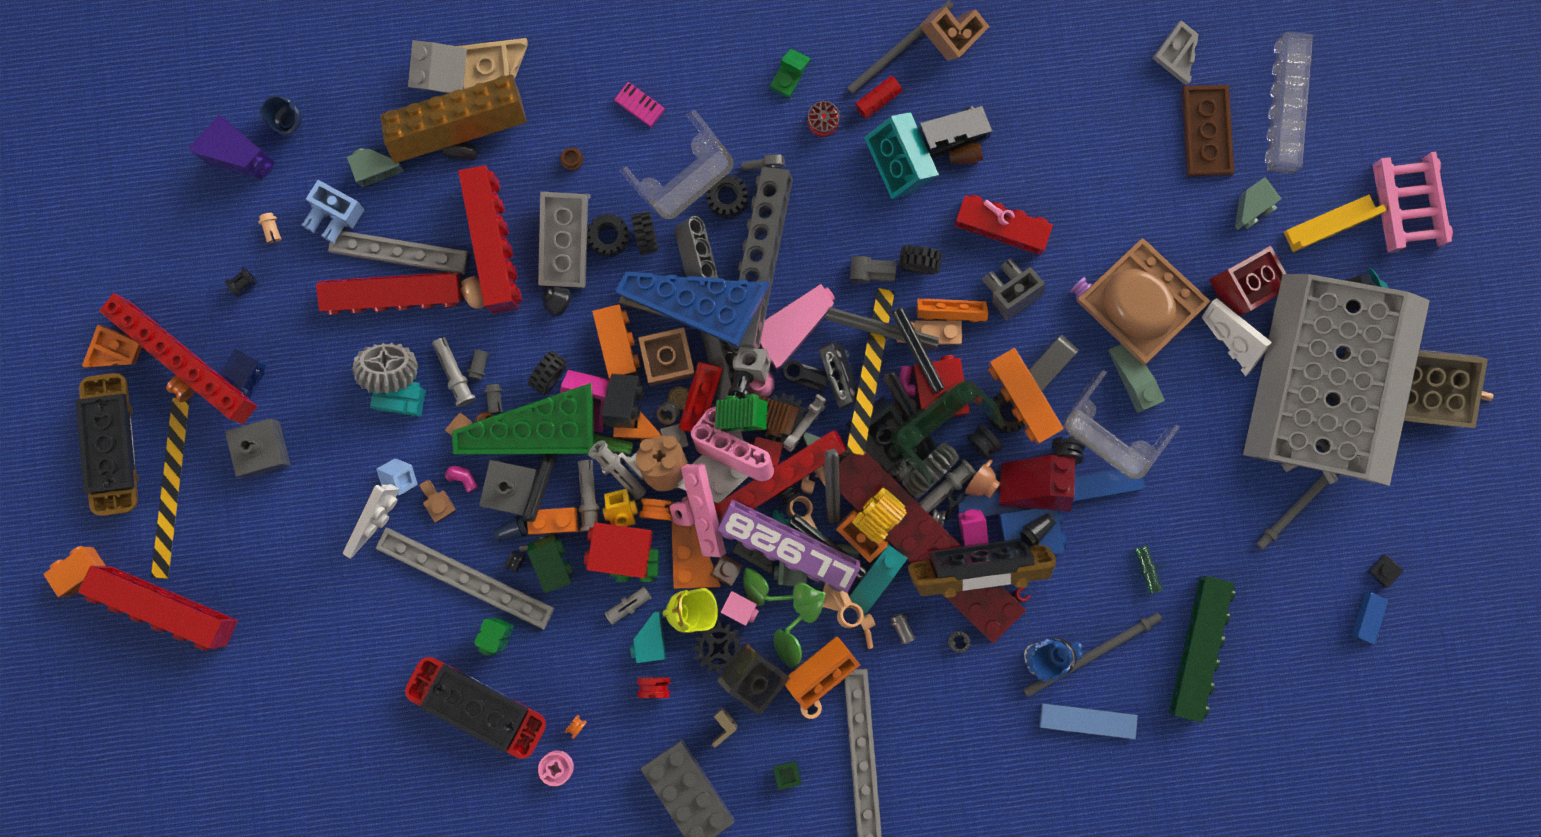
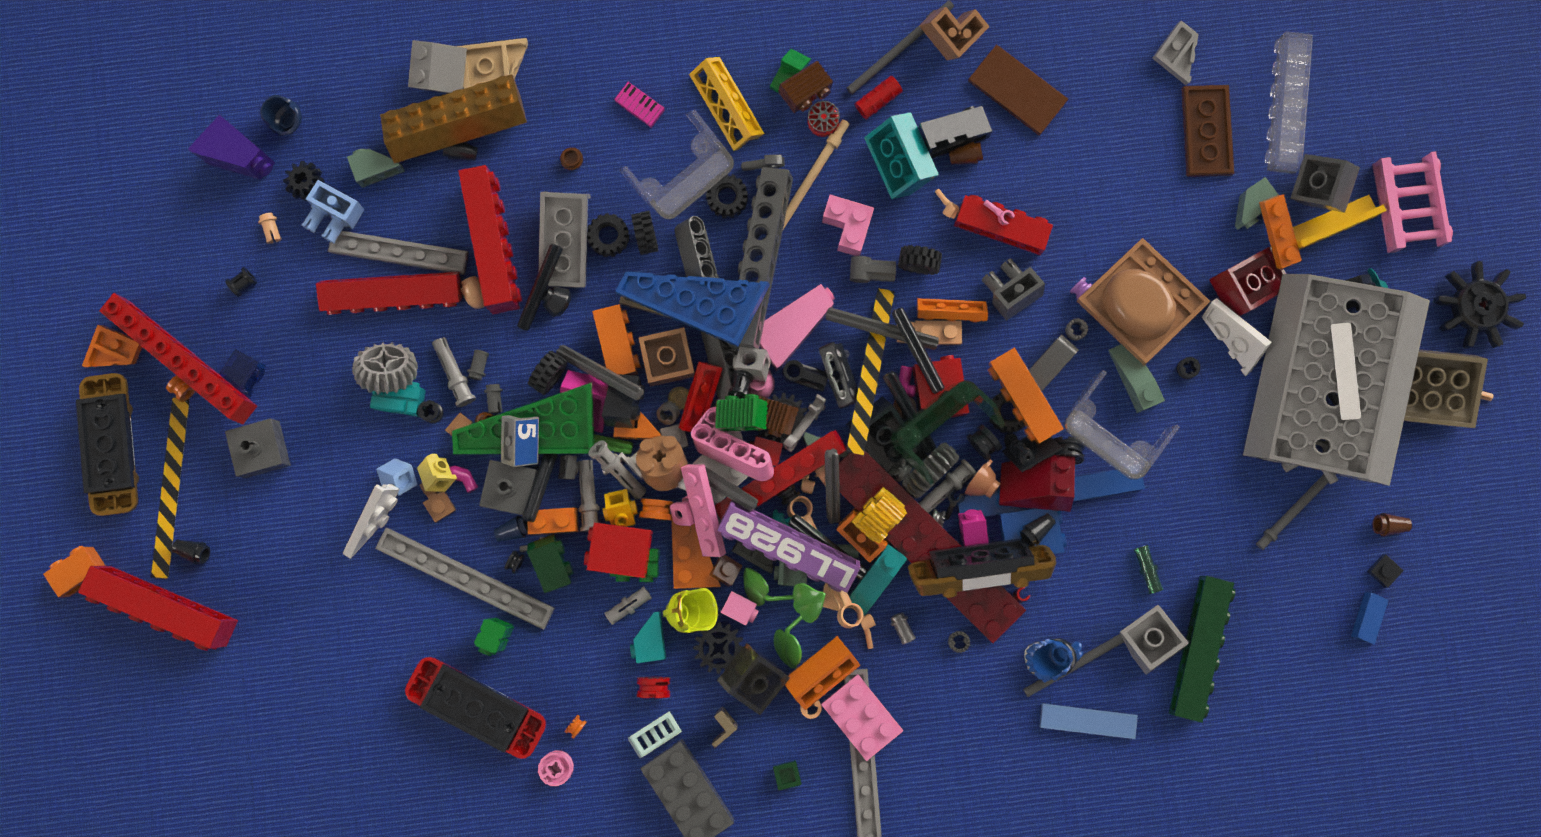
none -> black cone [172,539,211,565]
none -> black gear [283,161,325,201]
none -> light yellow brick [417,454,457,492]
none -> black bush [418,400,444,423]
none -> panel [501,415,539,467]
none -> black axle [517,243,563,331]
none -> dark grey axle [556,345,644,400]
none -> dark grey plate [558,455,579,480]
none -> light aqua slope [628,711,682,758]
none -> yellow fence [689,57,765,151]
none -> dark grey axle [705,467,758,511]
none -> reddish brown brick [778,61,833,113]
none -> tan bar [783,119,850,230]
none -> bright pink plate [821,674,903,761]
none -> bright pink brick [822,195,874,256]
none -> light nougat hand [935,189,959,219]
none -> reddish brown tile [968,44,1068,136]
none -> black hinge [1002,433,1063,472]
none -> flat silver bush [1065,318,1088,341]
none -> light grey slope [1120,605,1189,675]
none -> black bush [1177,357,1200,379]
none -> orange plate [1259,195,1302,269]
none -> dark grey brick [1290,154,1360,213]
none -> white sticker [1331,323,1361,420]
none -> reddish brown cone [1372,513,1412,536]
none -> black gear [1433,261,1526,349]

